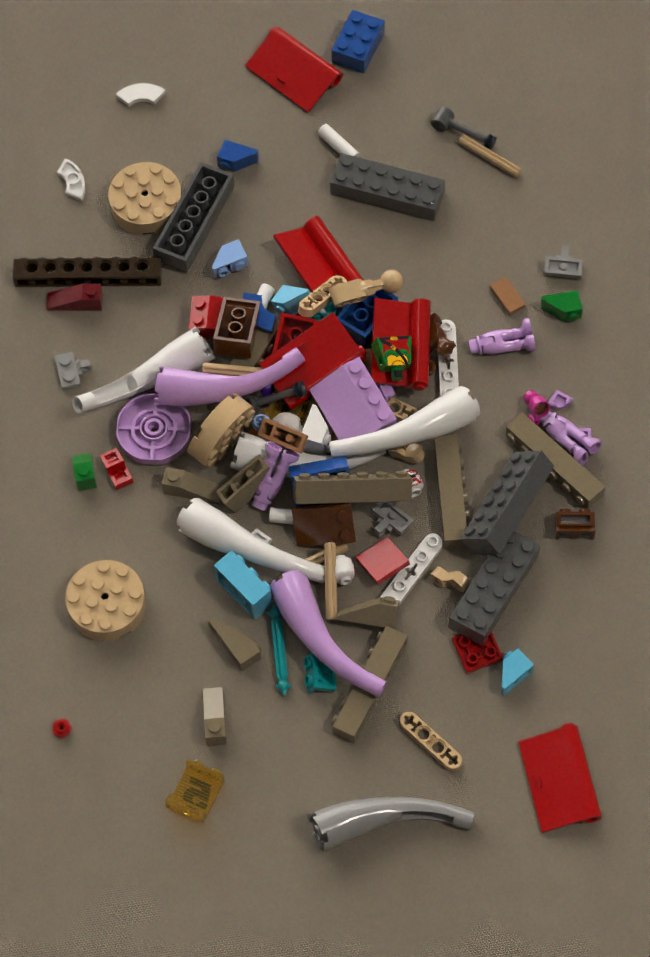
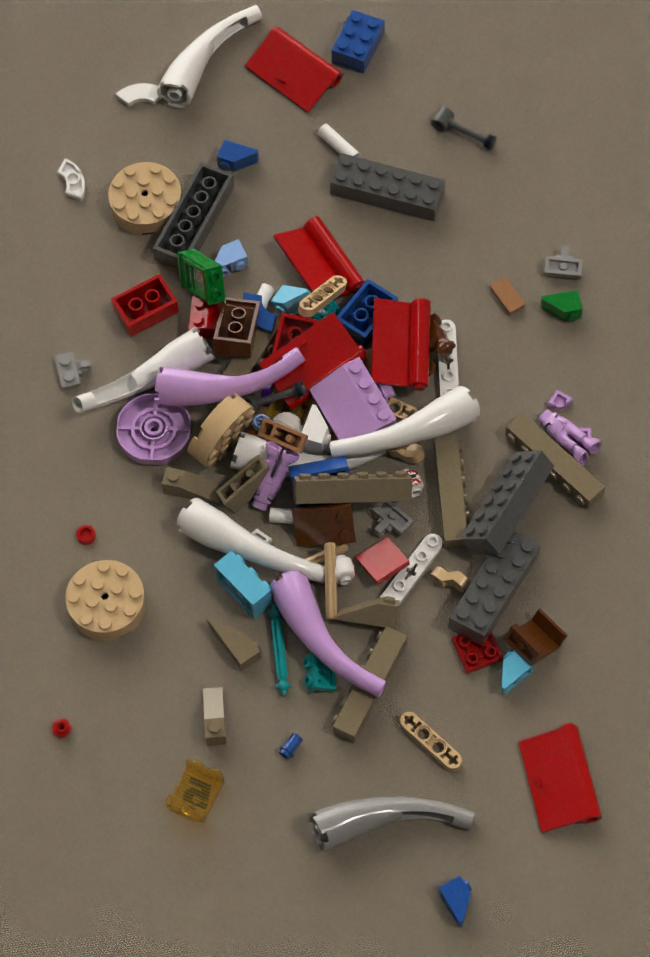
dark brown brick [13,256,162,287] -> none
dark red slope [47,284,103,311] -> none
green slope [72,453,97,491] -> none
red slope [99,448,134,490] -> none
tan axle [202,363,263,376] -> none
tan beam [329,270,403,308] -> none
torso [371,336,411,381] -> none
tan axle [459,135,521,178] -> none
lavender piece [468,318,536,355] -> none
dark pink piece [523,390,550,425] -> none
reddish brown window [555,508,596,540] -> none
none -> red tile [76,525,96,545]
none -> red brick [111,274,179,337]
none -> white brick [157,5,262,108]
none -> green door [177,248,226,305]
none -> blue pin [279,733,303,759]
none -> blue slope [438,876,472,928]
none -> reddish brown panel [504,609,568,666]

